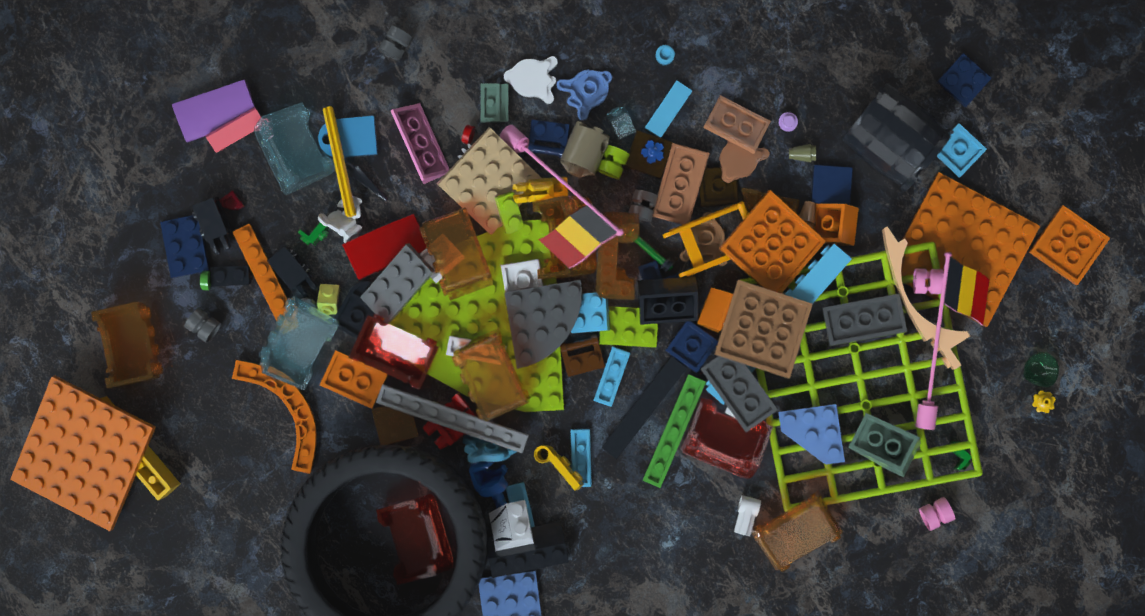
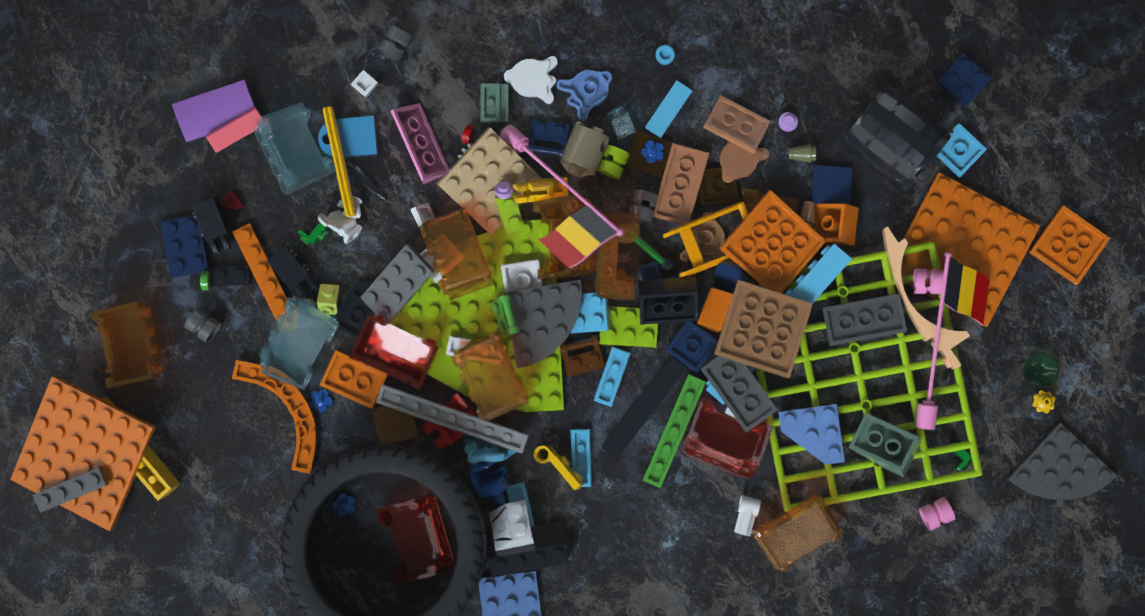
red slope [342,214,429,280] -> none
none -> dark grey plate [33,466,109,513]
none -> blue plant [309,389,333,413]
none -> blue plant [332,493,356,517]
none -> white plate [351,70,378,98]
none -> white plate [411,203,436,227]
none -> bright green plate [492,294,520,338]
none -> lavender plate [494,181,514,199]
none -> dark blue tile [715,260,749,294]
none -> dark grey plate [1007,423,1117,500]

